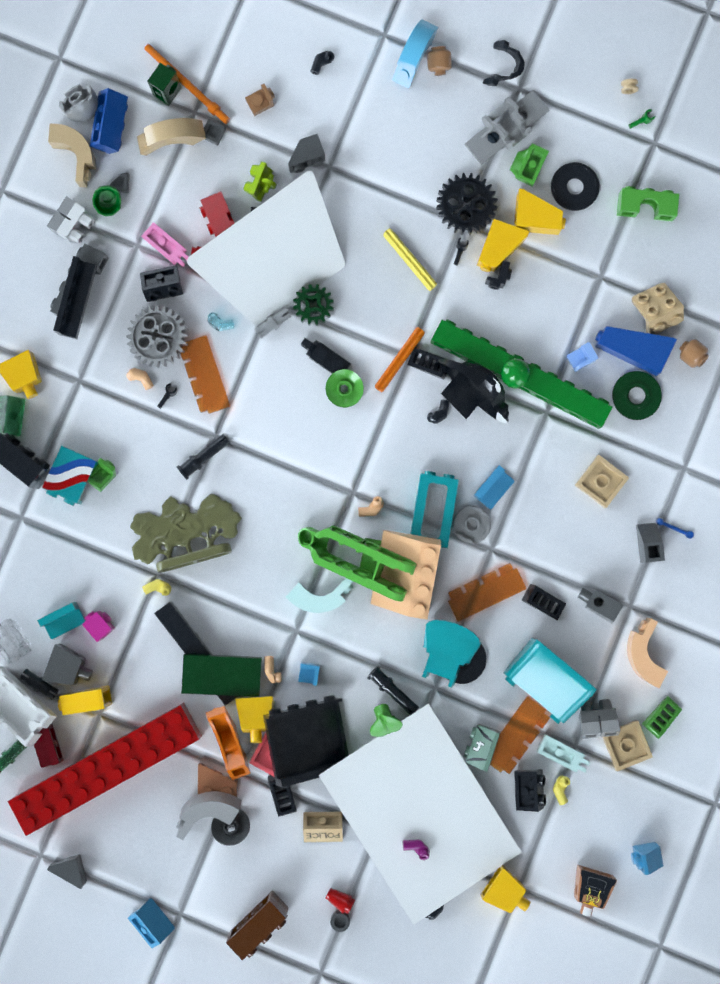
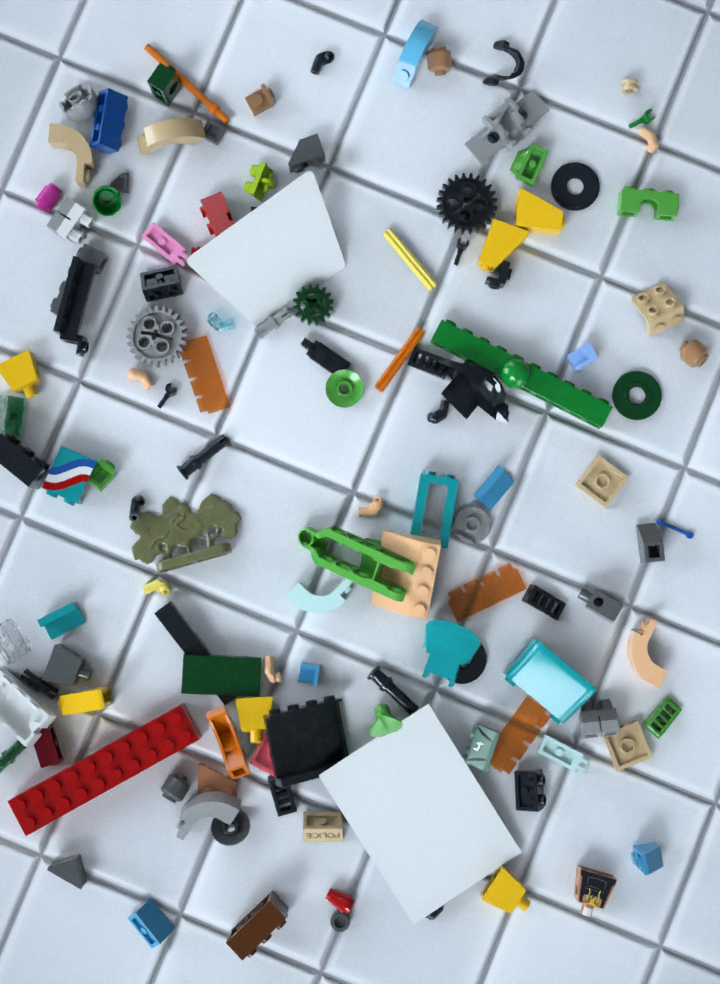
dark pink brick [82,611,115,642] -> none
magenta arm [402,839,430,860] -> none
light yellow arm [553,776,570,805] -> none
blue slope [595,326,677,376] -> none
none -> dark pink brick [35,183,63,212]
none -> black bracket [59,335,89,357]
none -> black arm [129,495,145,522]
none -> dark grey head [161,773,190,803]
none -> light nougat arm [638,126,659,154]

